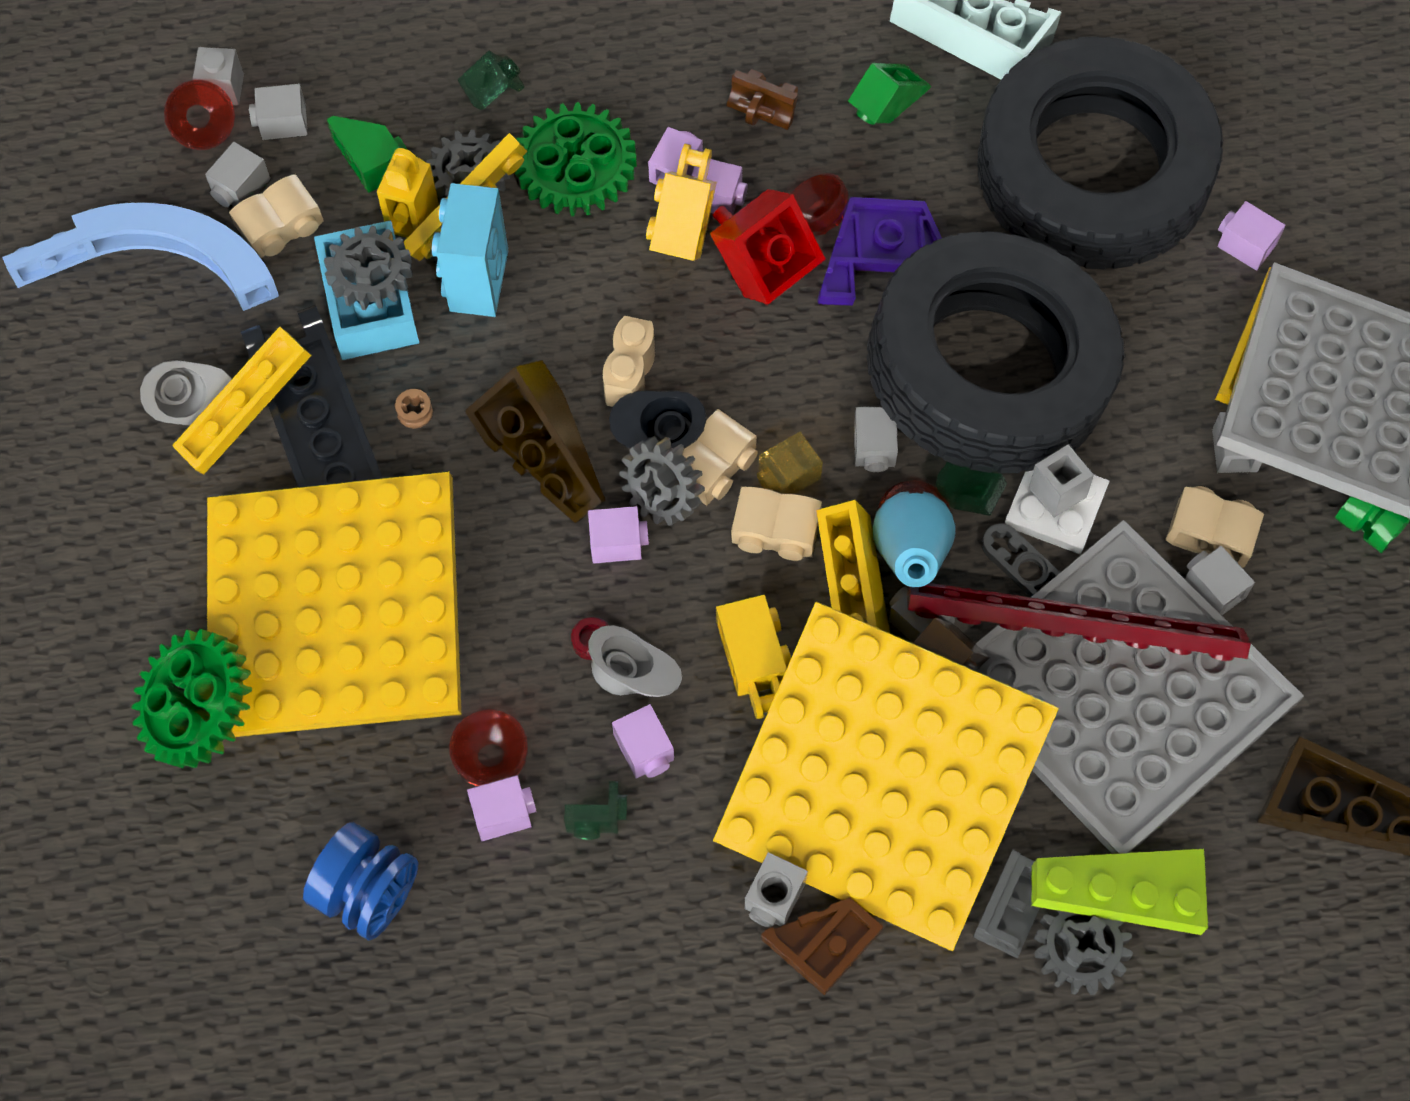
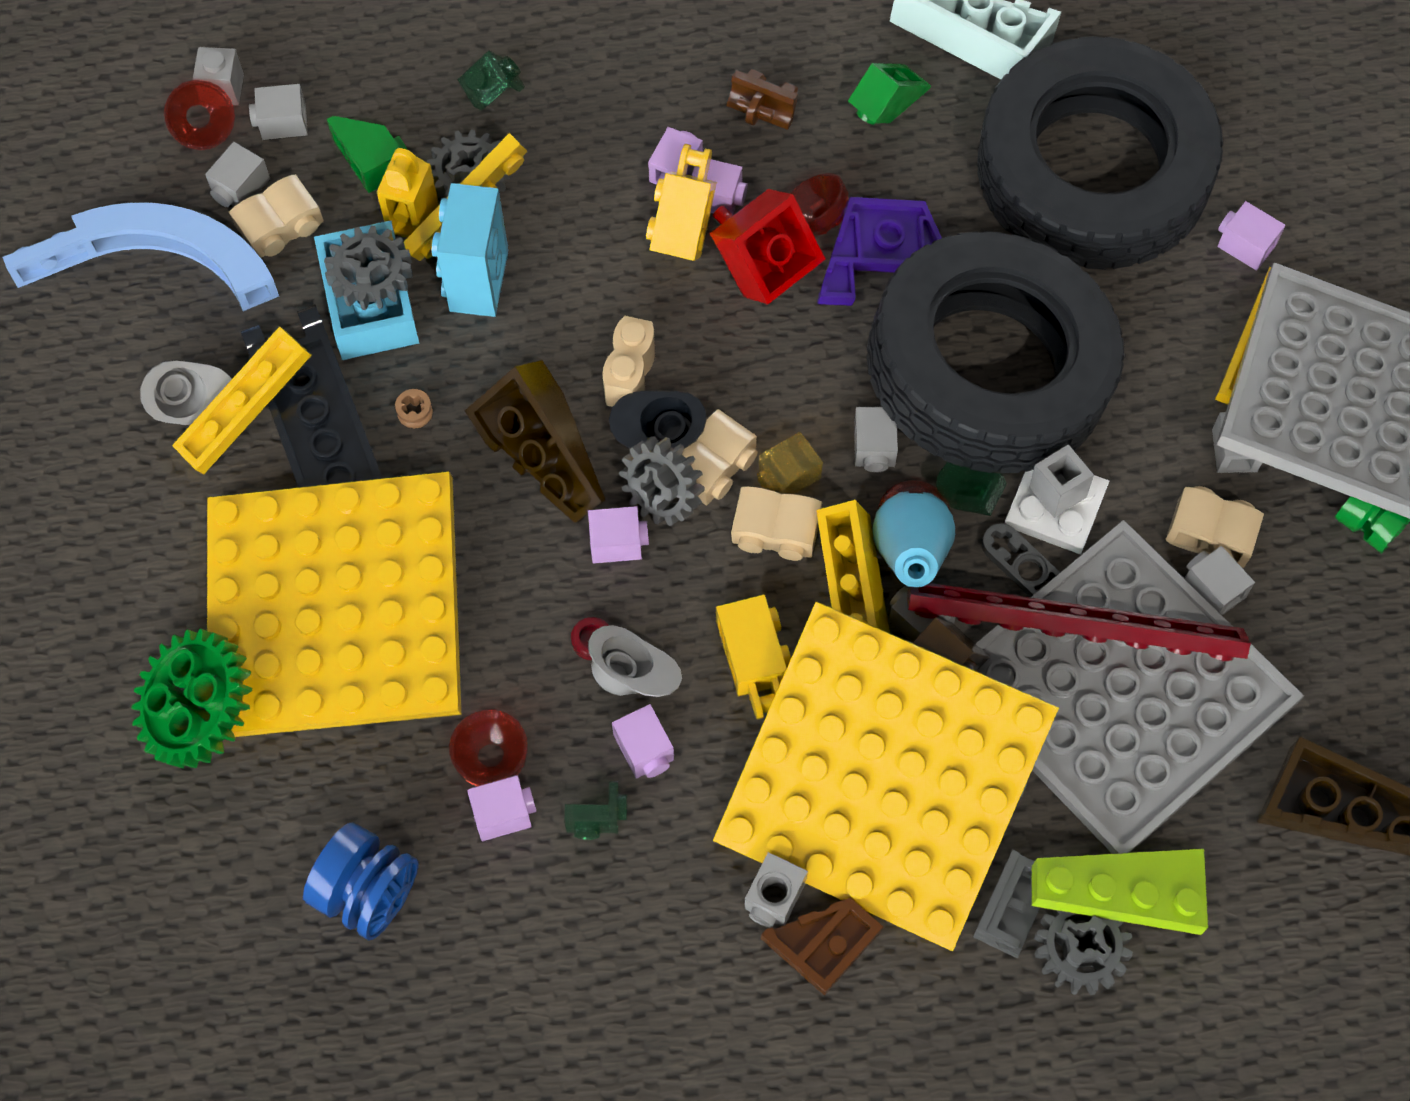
green gear [515,102,637,216] -> none

